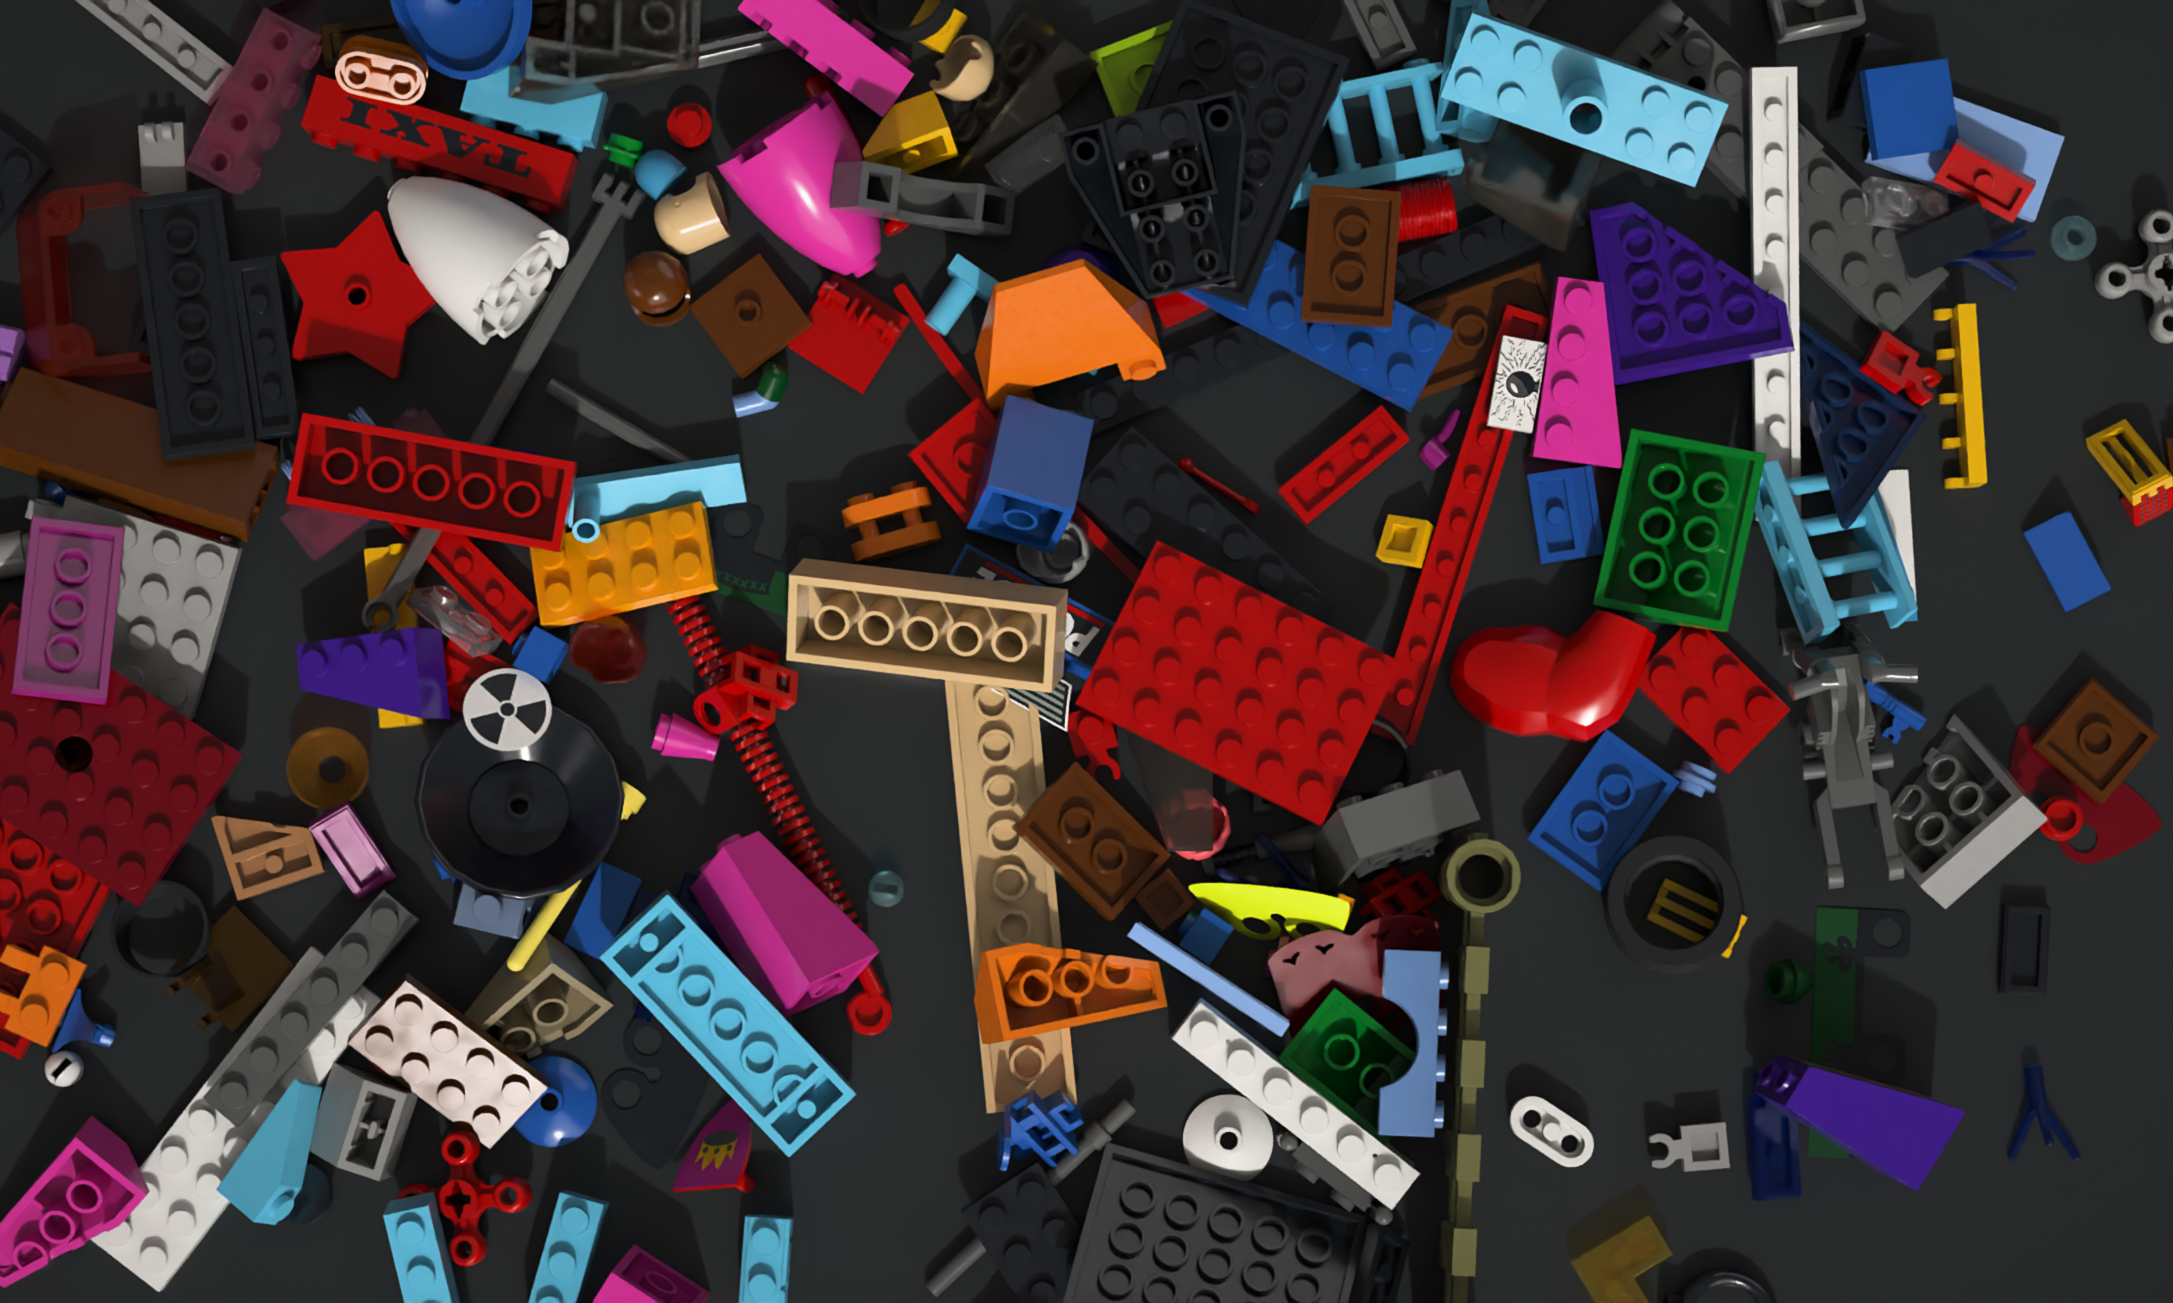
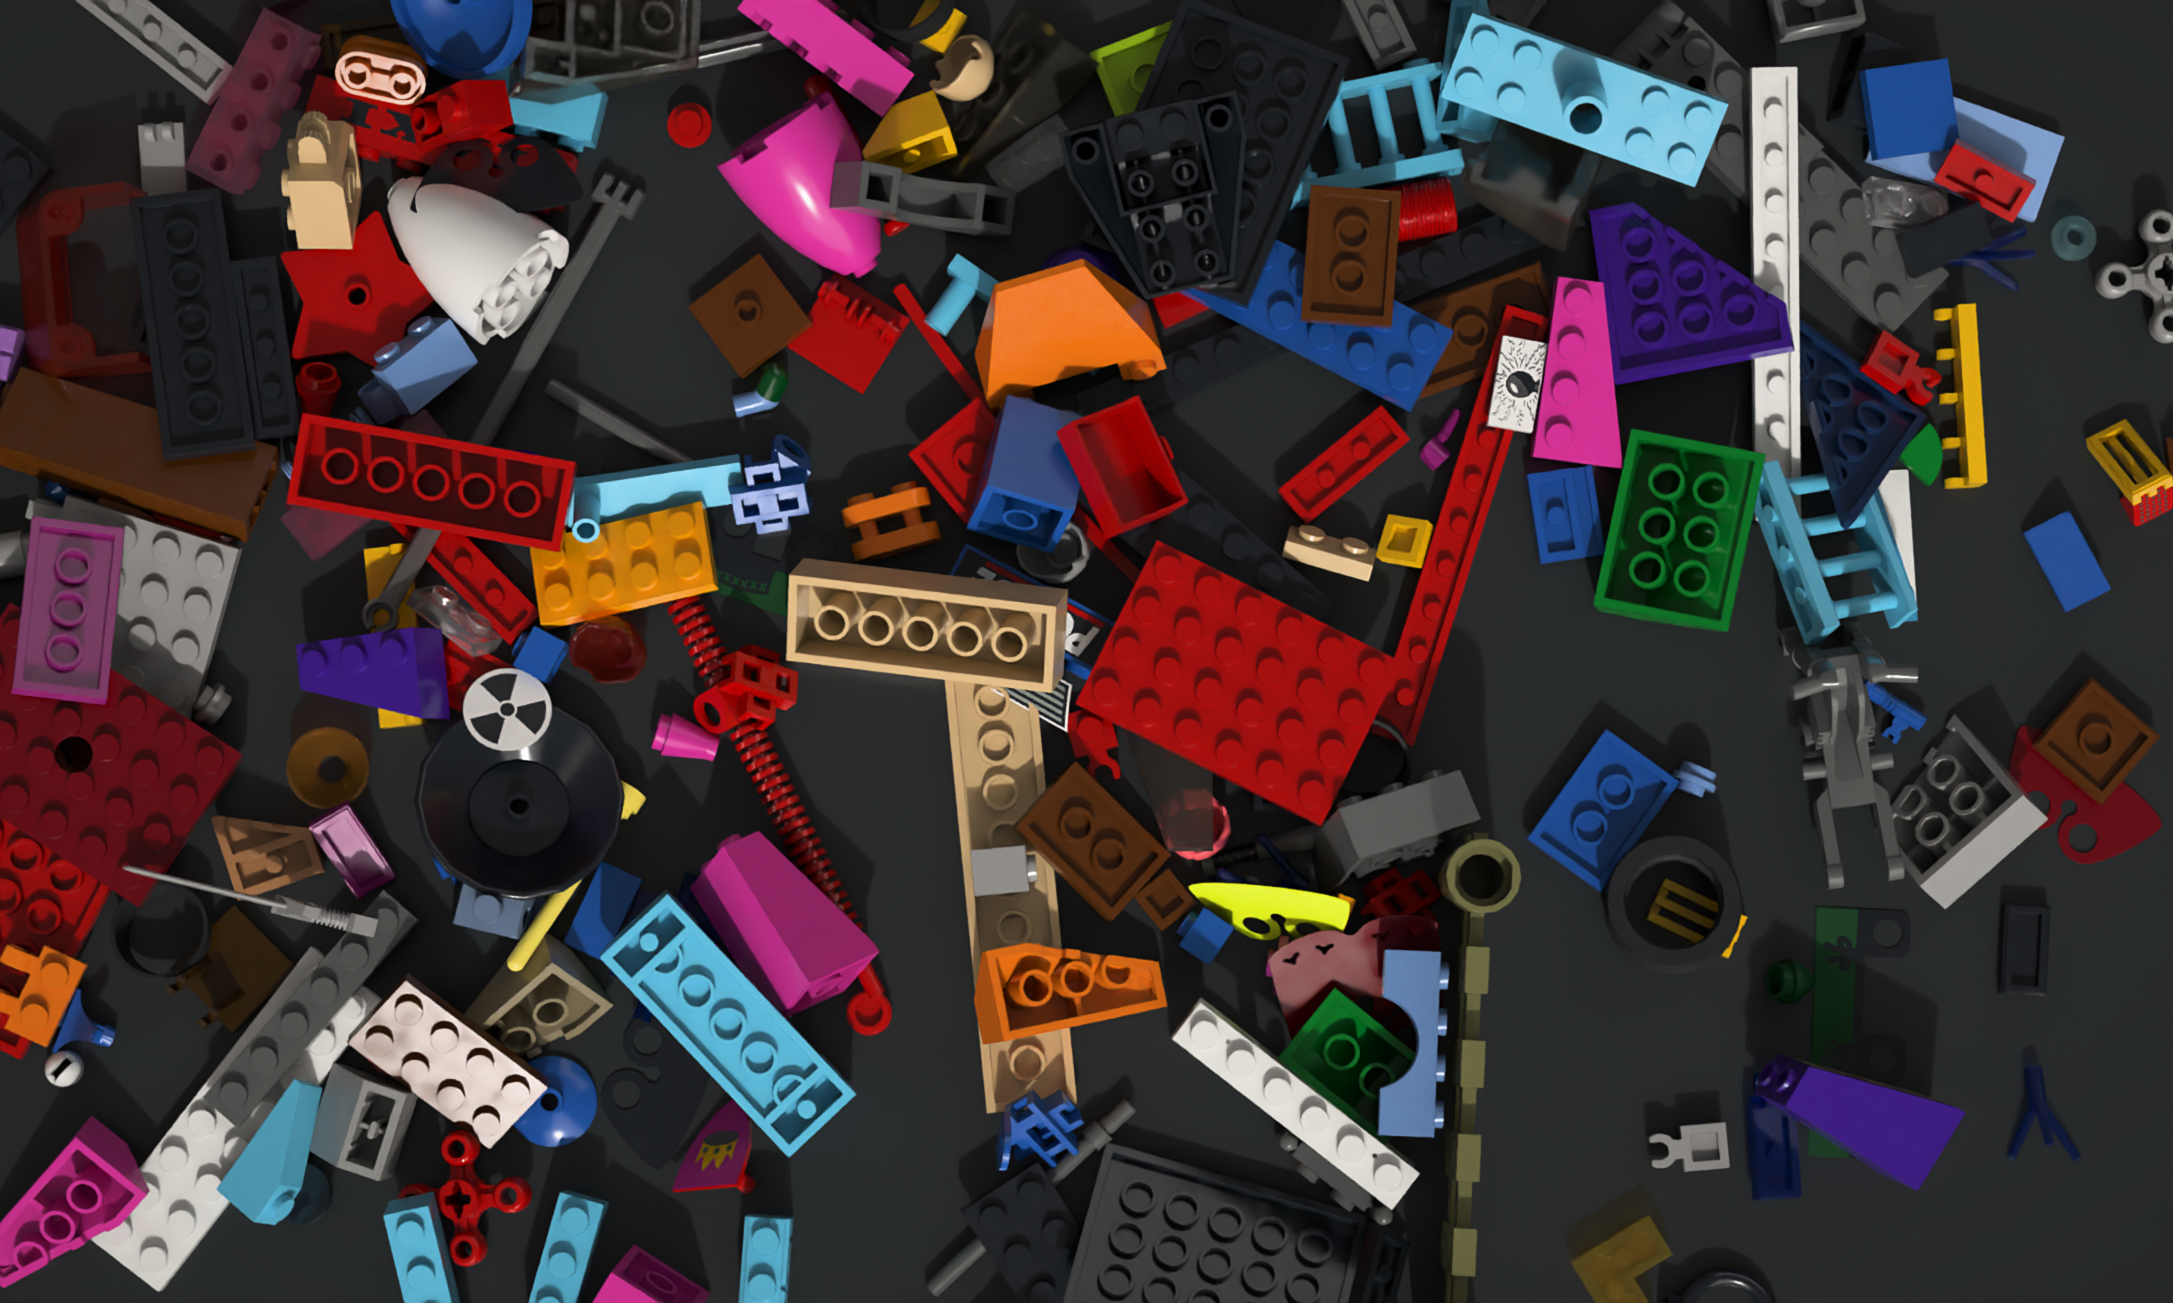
green plate [602,133,645,168] -> none
reddish brown helmet [623,249,692,328] -> none
dark azure piece [634,149,689,202] -> none
tan helmet [654,172,731,254] -> none
clear light blue hinge [868,871,905,907] -> none
light blue tile [1127,922,1290,1037] -> none
red hinge [1177,458,1261,515] -> none
white dish [1183,1094,1273,1181] -> none
red piece [1449,610,1657,742] -> none
white plate [1509,1096,1594,1167] -> none
red plate [1637,626,1791,774] -> none
red plate [2039,796,2083,841] -> none
none -> light grey sword [122,865,378,938]
none -> light grey plate [191,683,232,726]
none -> tan hinge [281,110,363,249]
none -> red cone [296,362,341,417]
none -> medium blue hinge [358,316,478,424]
none -> red slope [409,80,514,149]
none -> black piece [410,136,584,213]
none -> piece [728,434,813,534]
none -> light grey brick [970,845,1038,897]
none -> red container [1056,395,1189,540]
none -> tan plate [1282,525,1376,582]
none -> green tile [1898,423,1943,487]

